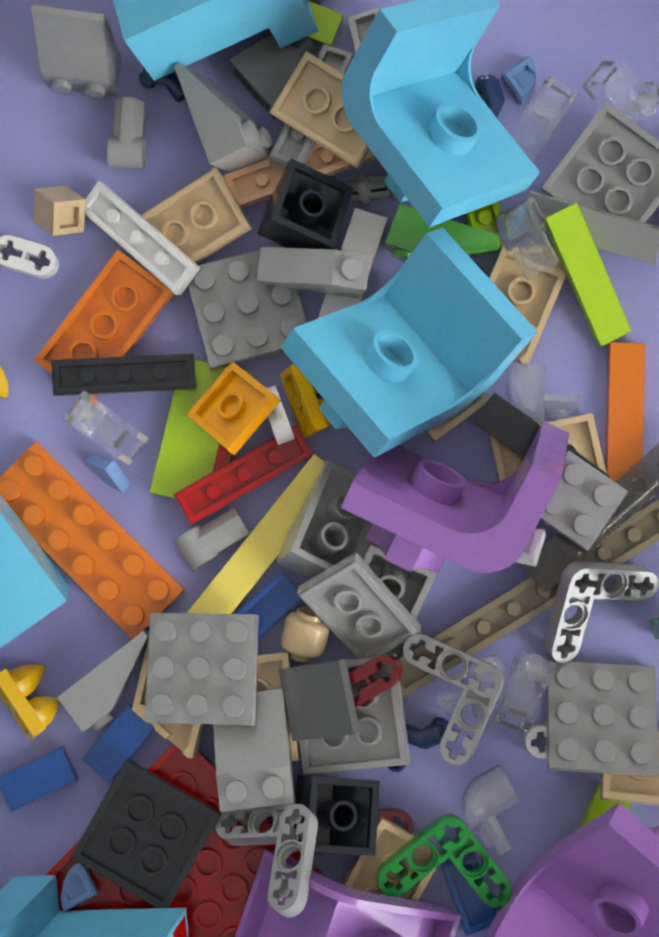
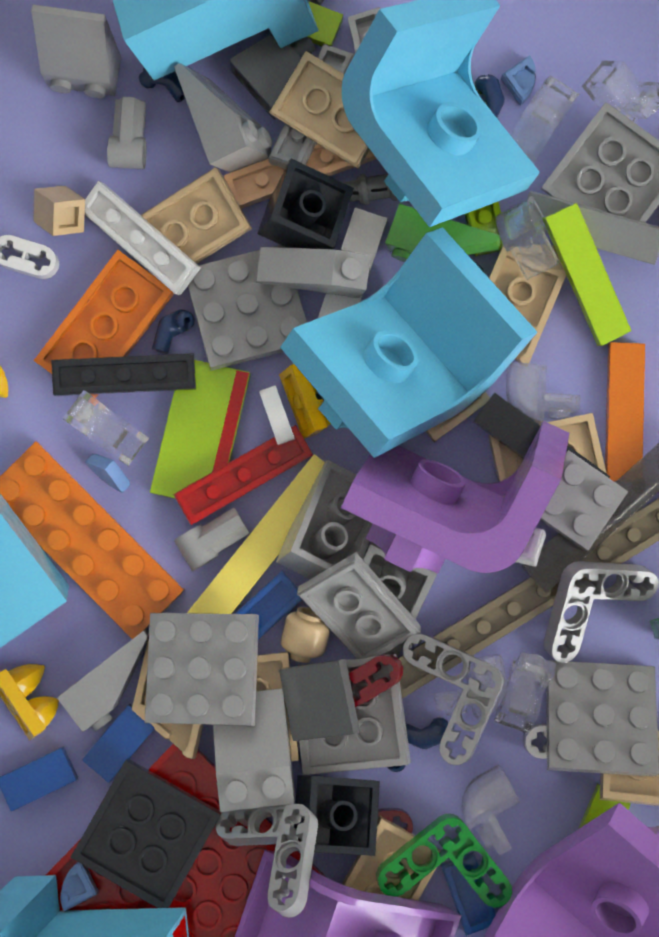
light orange plate [186,361,281,455] -> none
none -> dark blue arm [152,309,195,354]

